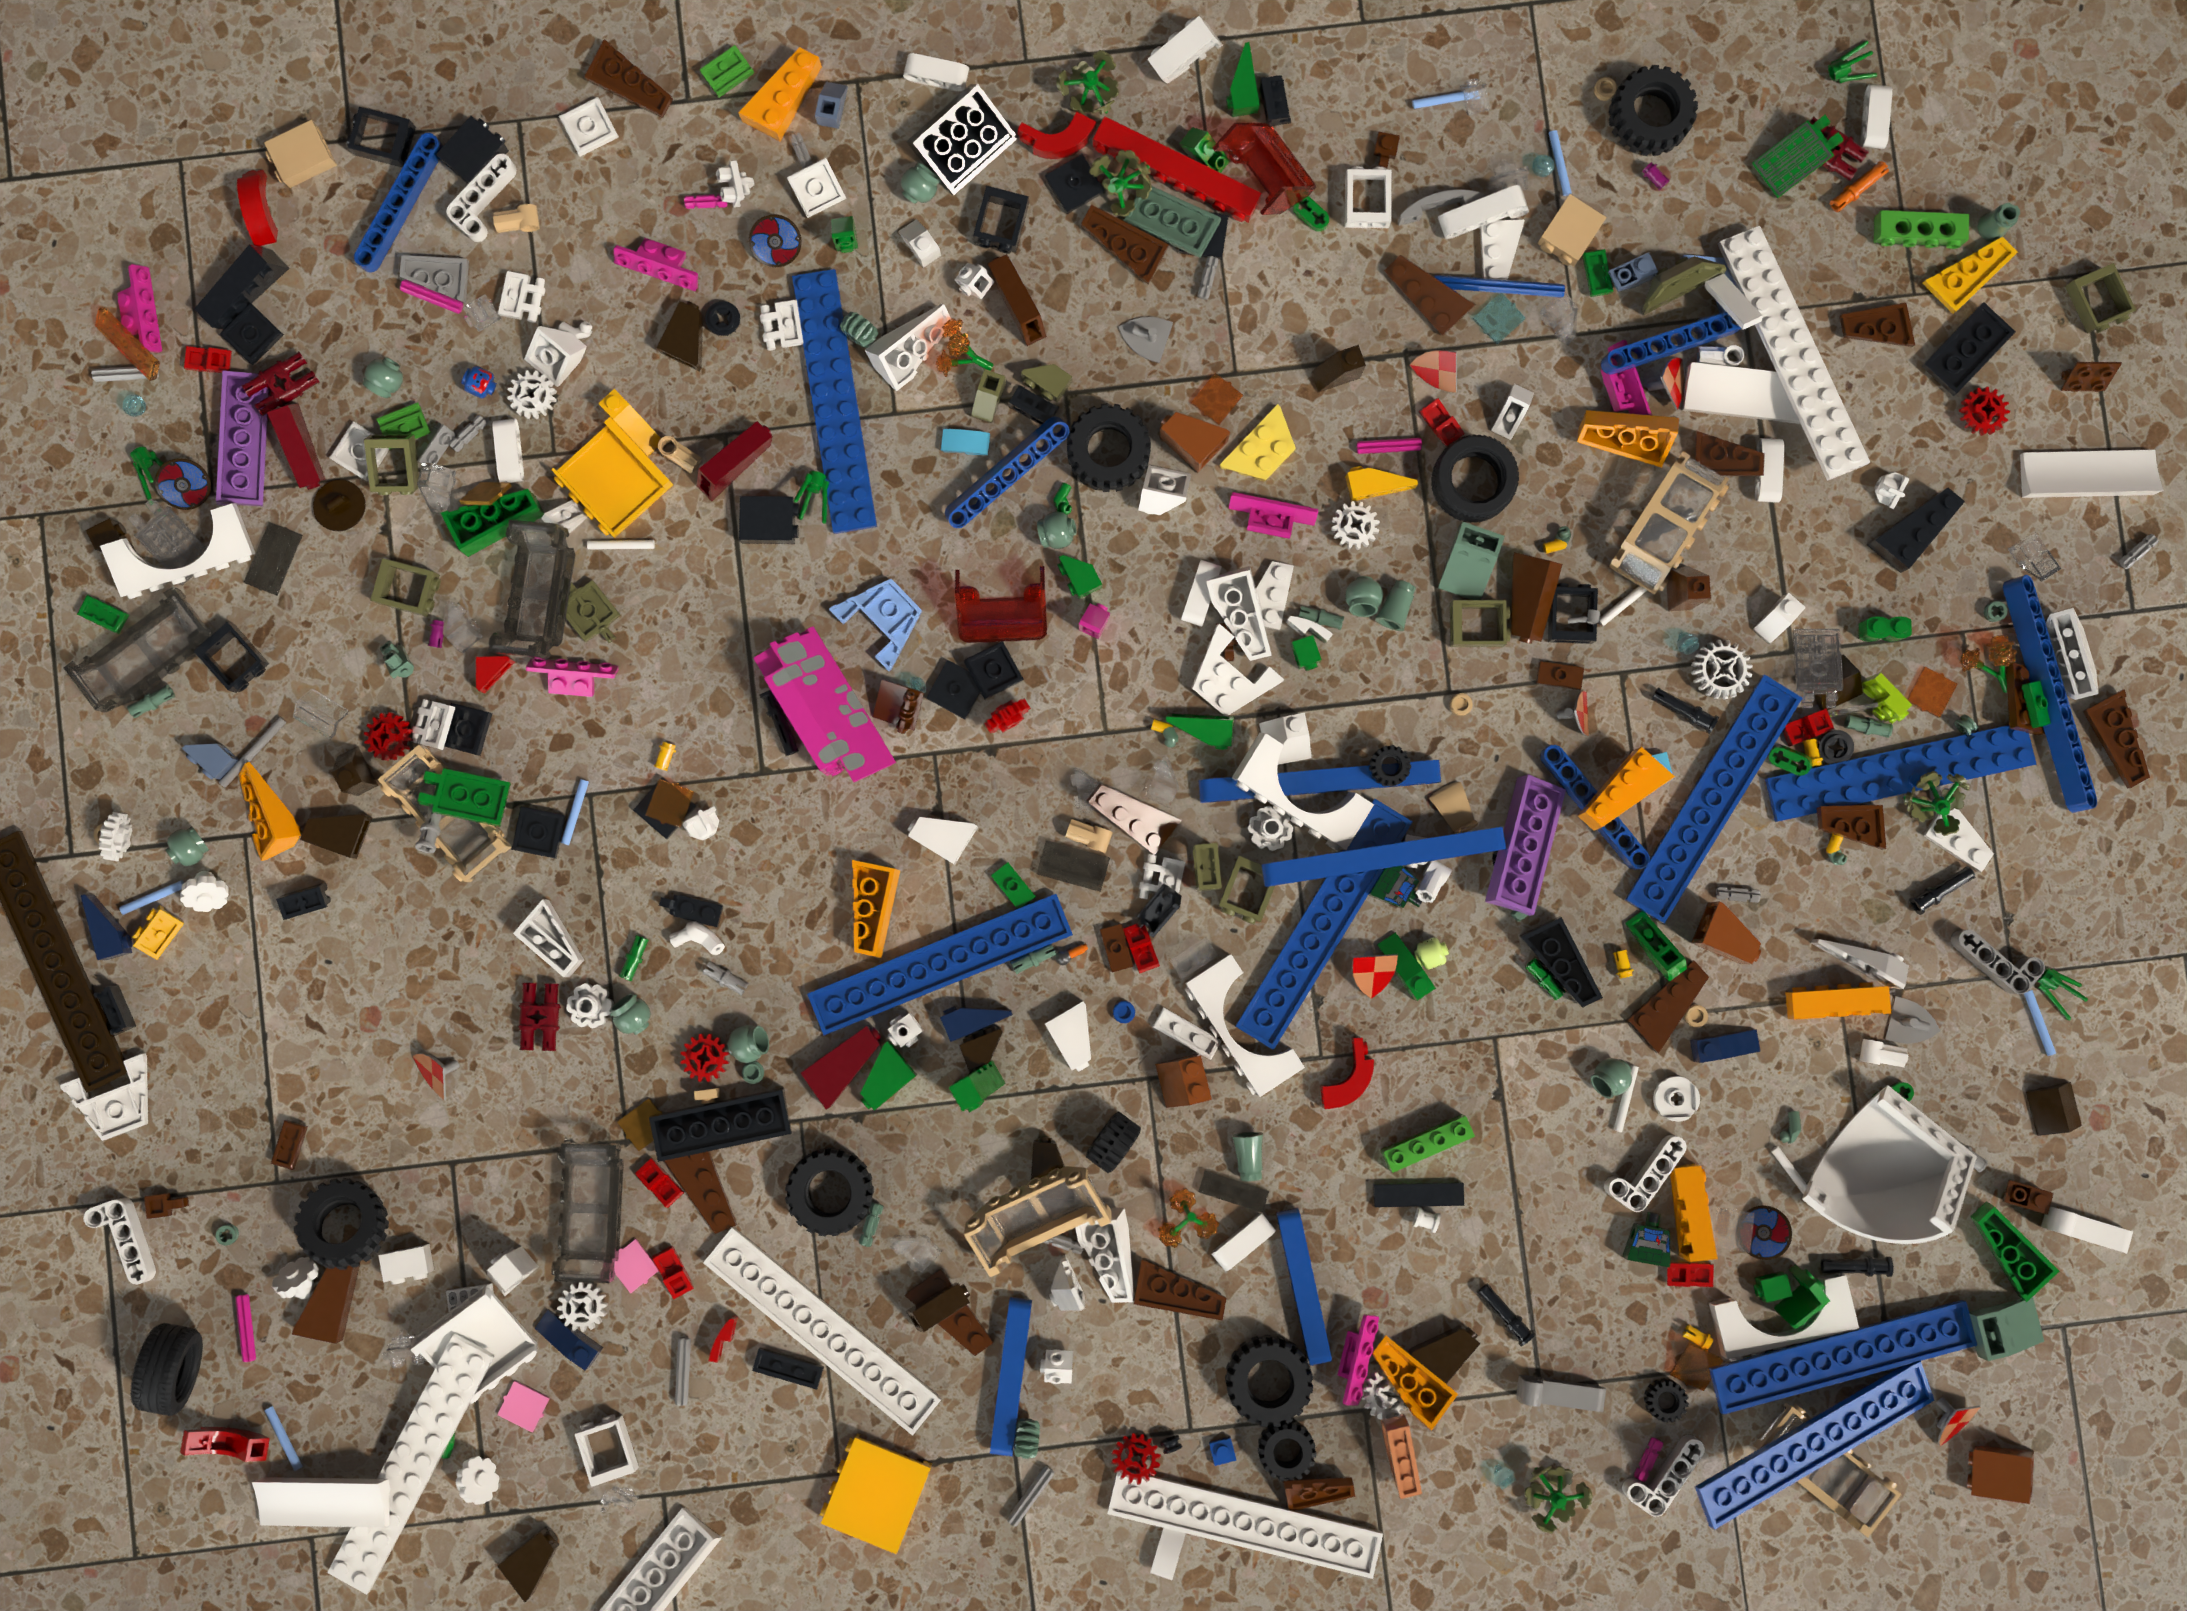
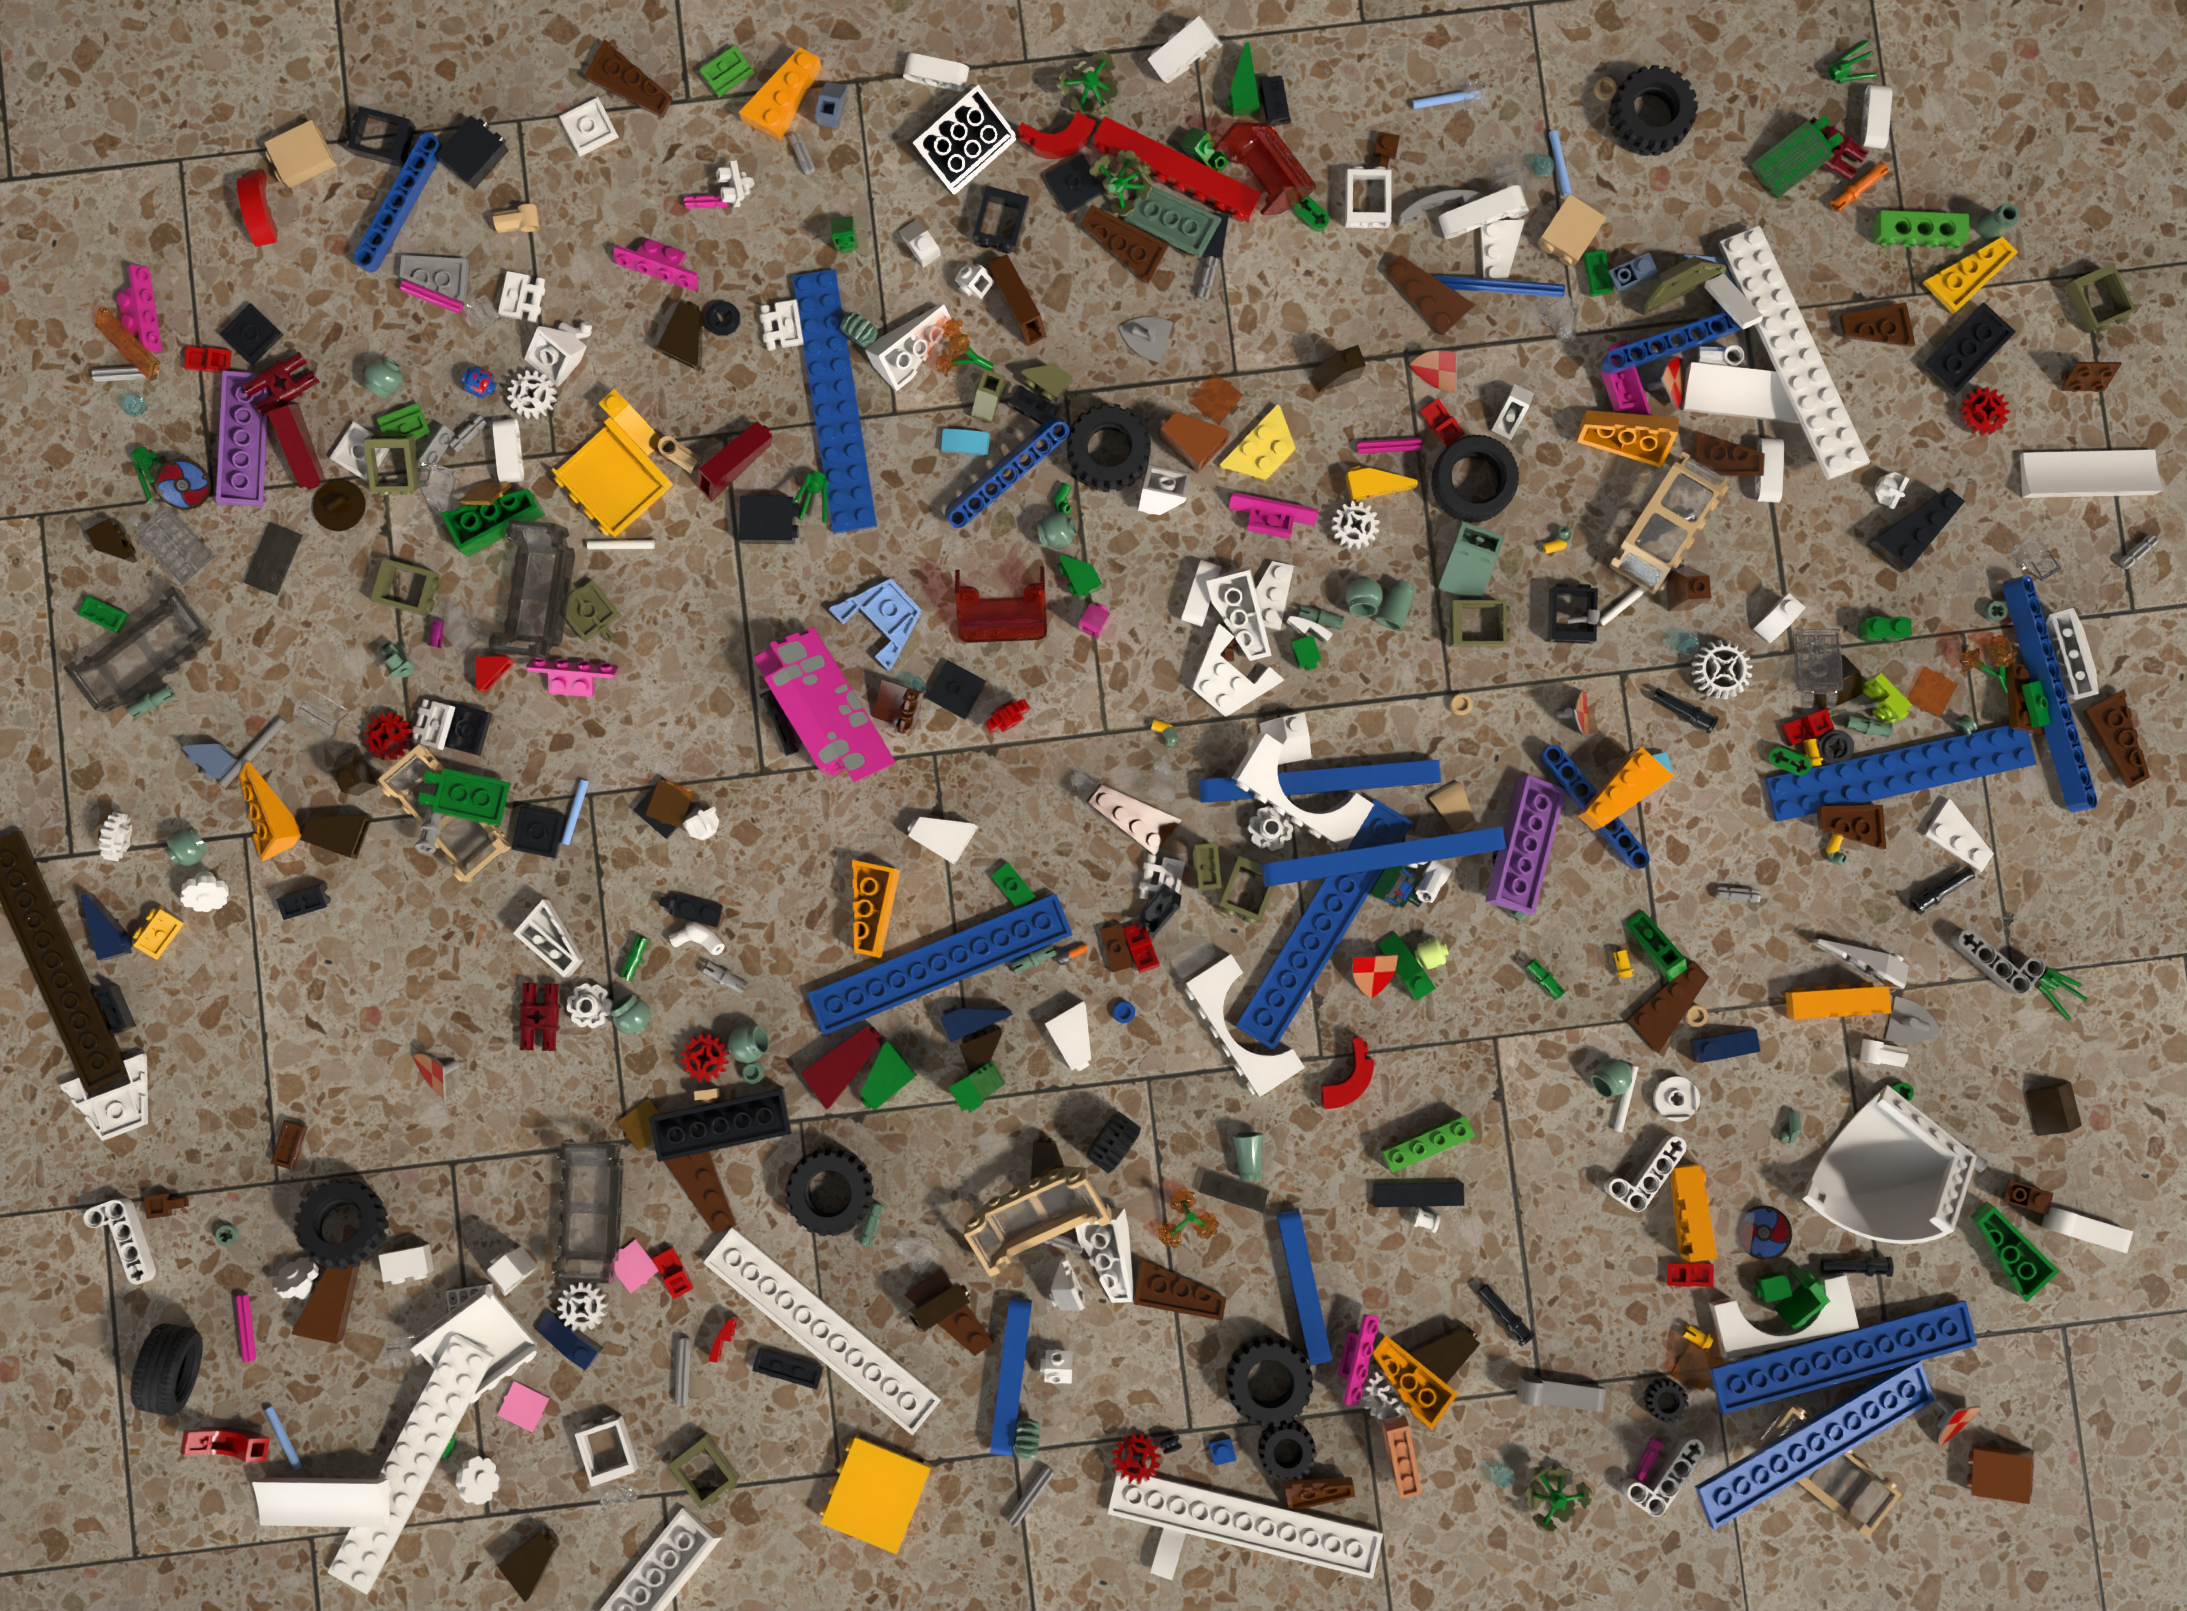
white arch [100,503,256,599] -> none
light blue bar [119,880,185,915] -> none
black wedge [194,244,290,330] -> none
black window [194,622,270,693] -> none
white beam [446,154,517,242] -> none
white slope [541,500,588,537] -> none
red slope [635,1158,685,1208] -> none
yellow pin [654,741,676,771] -> none
shield [749,214,802,267] -> none
white tile [787,158,846,218] -> none
white brick [887,1013,924,1048] -> none
sand green piece [901,162,940,204] -> none
black plate [964,641,1024,700] -> none
clear smoke piece [1037,840,1110,892] -> none
tan piece [1065,819,1113,853] -> none
white tile [1152,1007,1222,1060] -> none
dark orange slope [1155,1053,1212,1108] -> none
green slope [1166,713,1235,750] -> none
white beam [1211,1213,1276,1272] -> none
black tyre [1369,745,1411,787] -> none
clear light blue piece [1473,293,1526,345] -> none
reddish brown slope [1511,552,1563,644] -> none
black wedge [1520,916,1603,1008] -> none
reddish brown plate [1536,661,1584,690] -> none
torso [1622,1212,1670,1268] -> none
blue plate [1625,675,1802,924] -> none
magenta pin [1642,162,1670,191] -> none
dark orange slope [1691,901,1761,964] -> none
white bar [1771,1146,1807,1195] -> none
olive plant [1903,771,1970,836] -> none
sand green slope [1969,1297,2044,1361] -> none
light blue bar [2024,990,2056,1056] -> none
none -> olive window [668,1433,740,1509]

